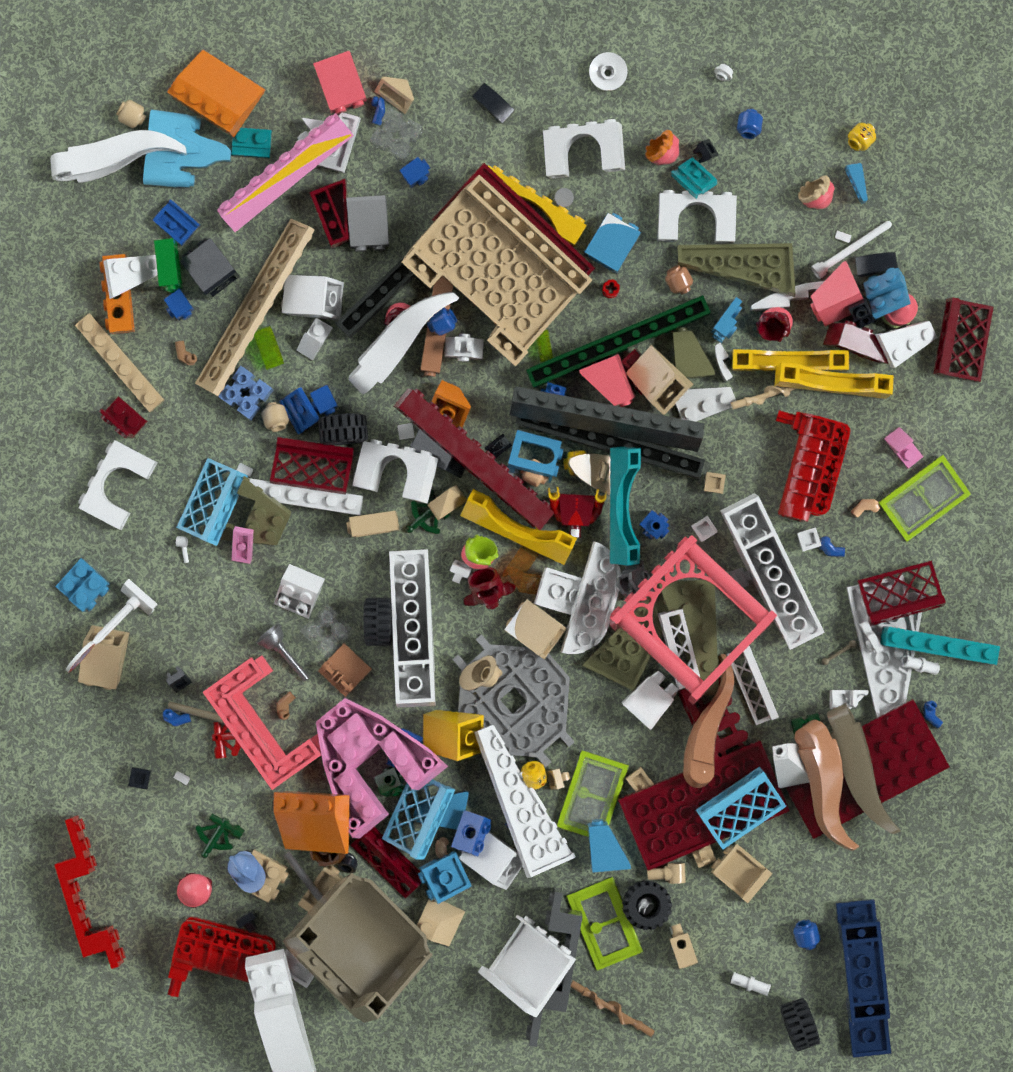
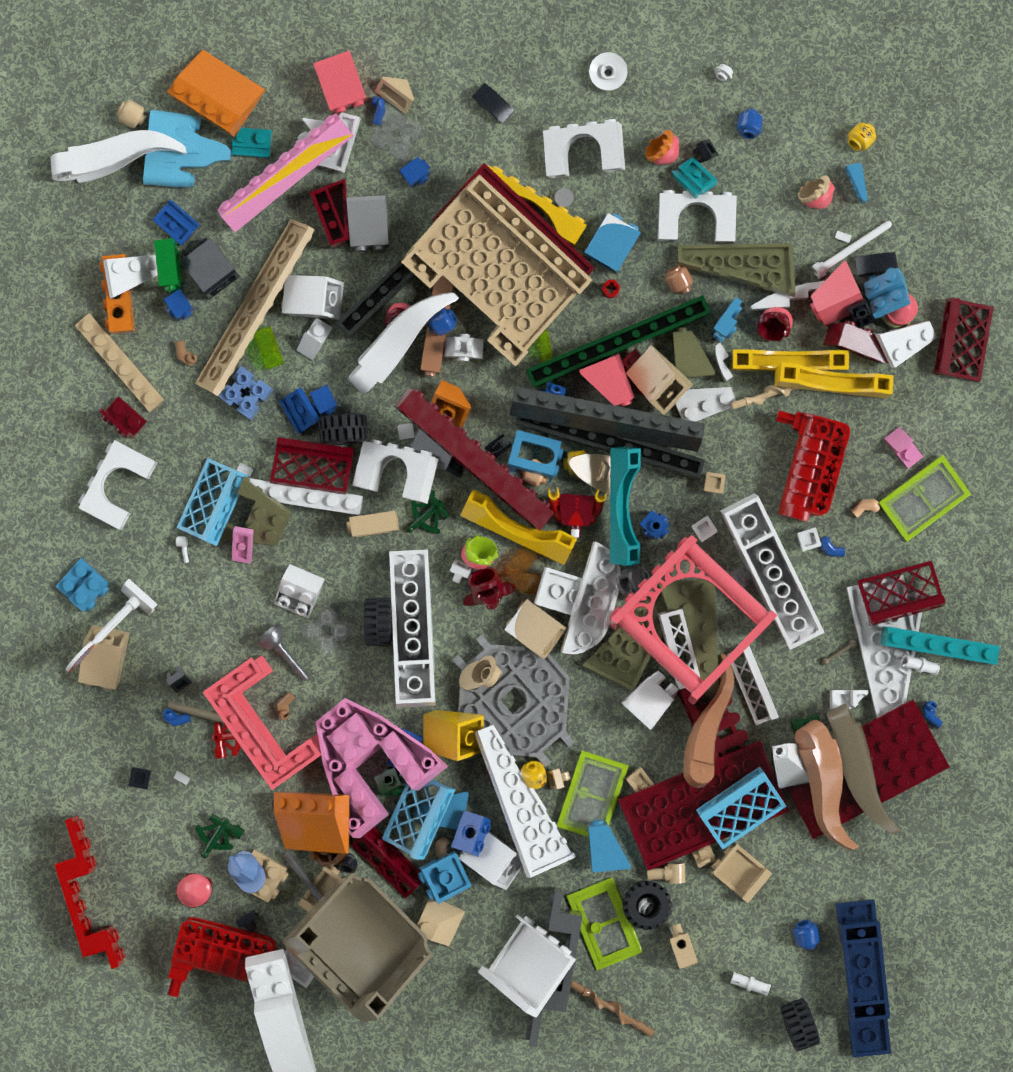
tan head [261,402,289,432] -> none
nougat hinge [318,643,372,697] -> none
tan slope [427,485,467,520] -> none
white plate [859,621,884,653] -> none

